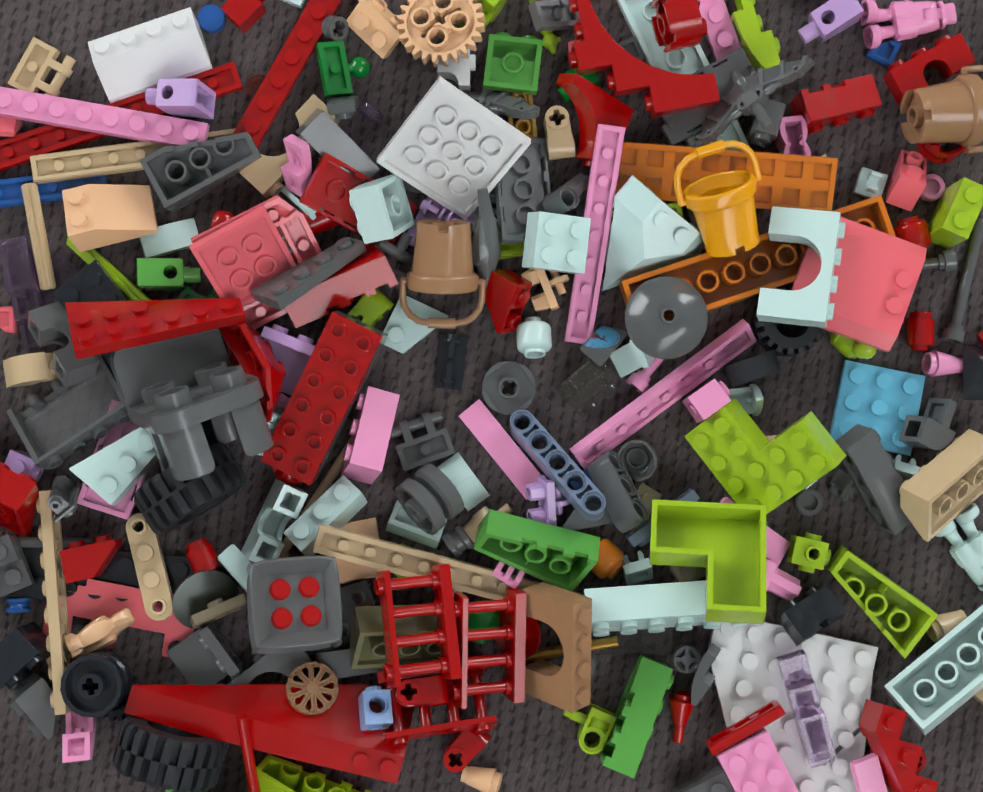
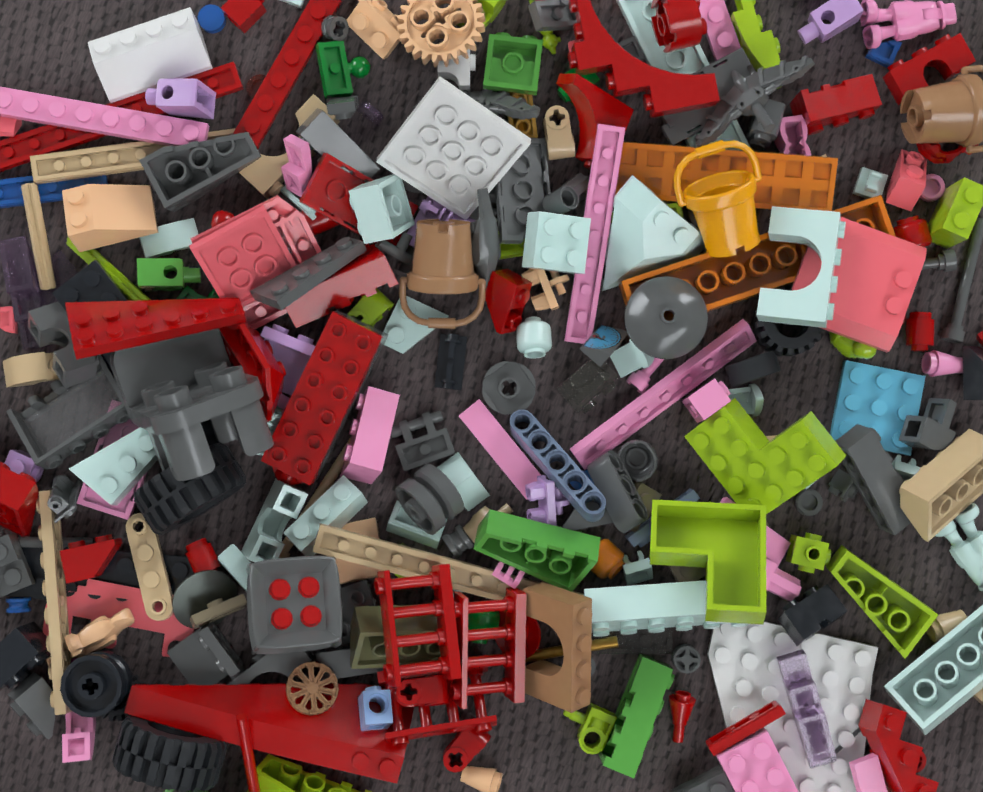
tan plate [8,37,76,97] -> none
dark grey slope [691,643,721,707] -> none

